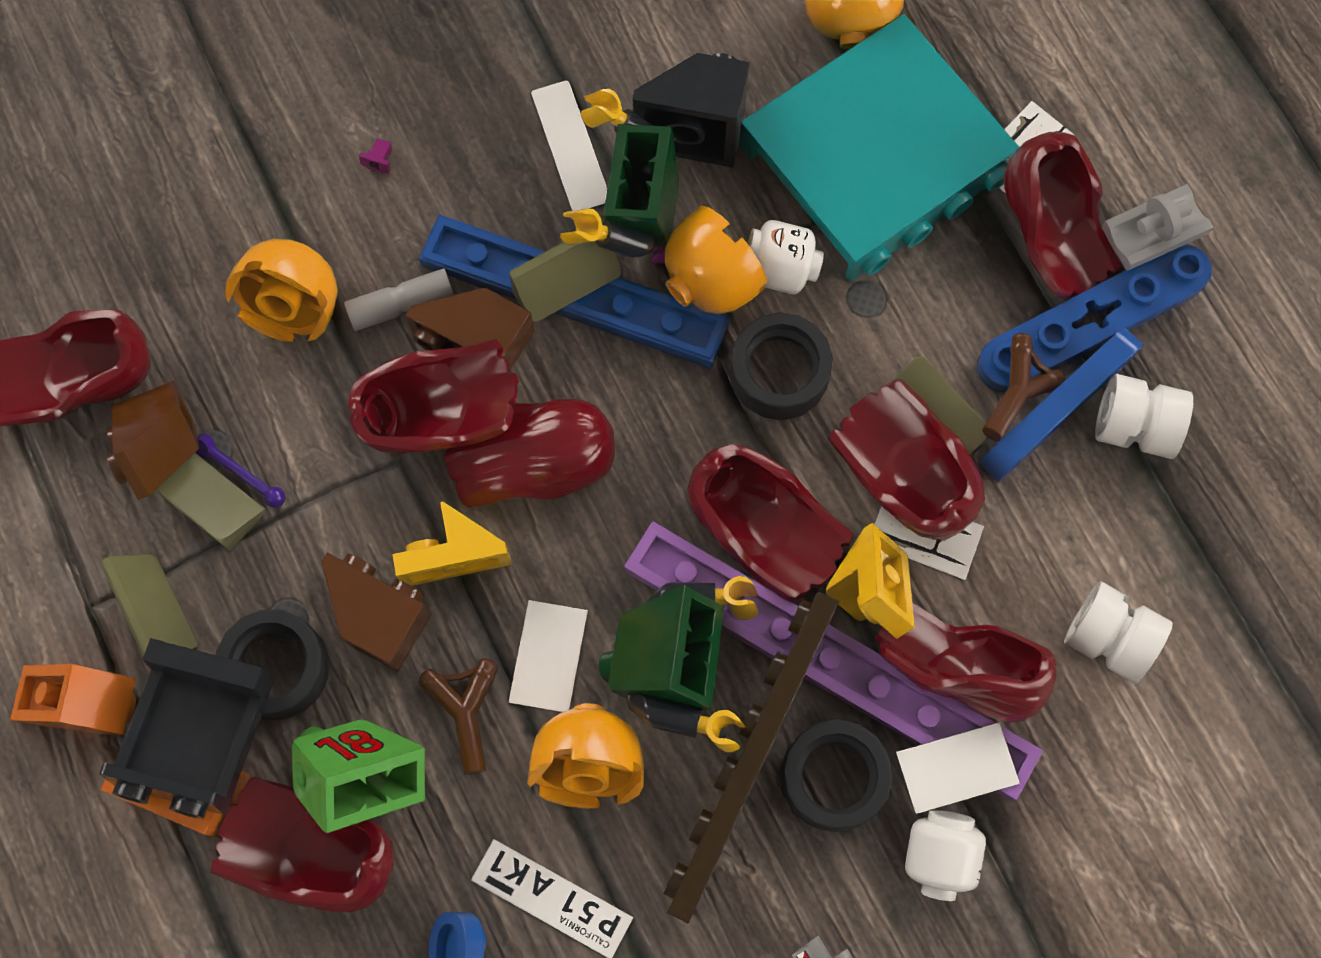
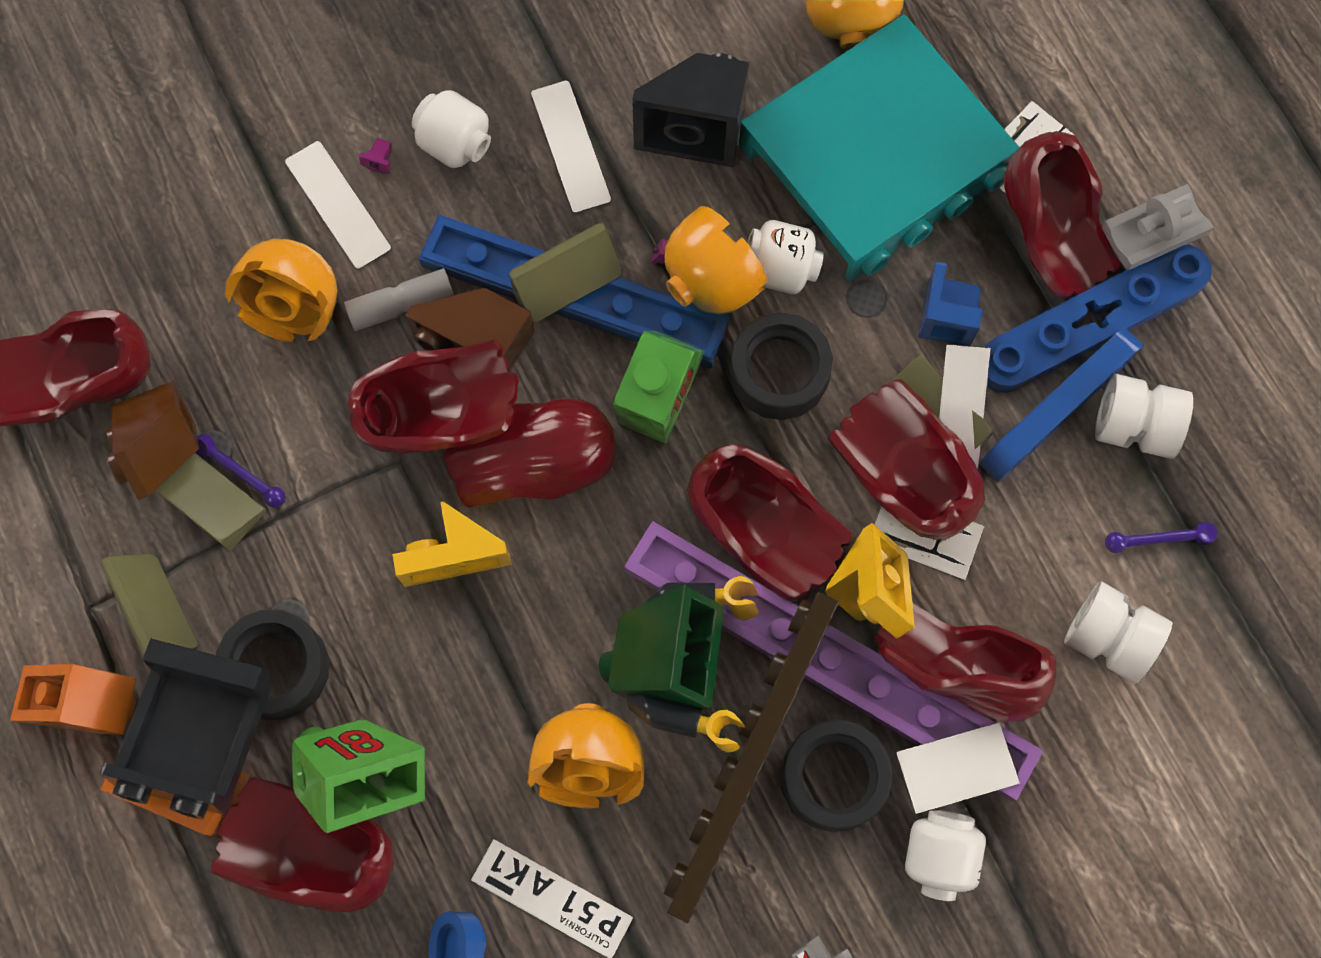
reddish brown slope [322,552,432,672] -> none
reddish brown piece [418,658,498,775] -> none
white sticker [508,600,588,712] -> none
dark green torso [560,89,679,258] -> none
reddish brown piece [982,333,1065,441] -> none
none -> white sticker [285,141,391,269]
none -> white head [412,90,491,168]
none -> bright green torso [613,331,705,444]
none -> blue panel [918,261,983,347]
none -> white sticker [939,345,991,469]
none -> dark purple hinge [1105,522,1218,553]

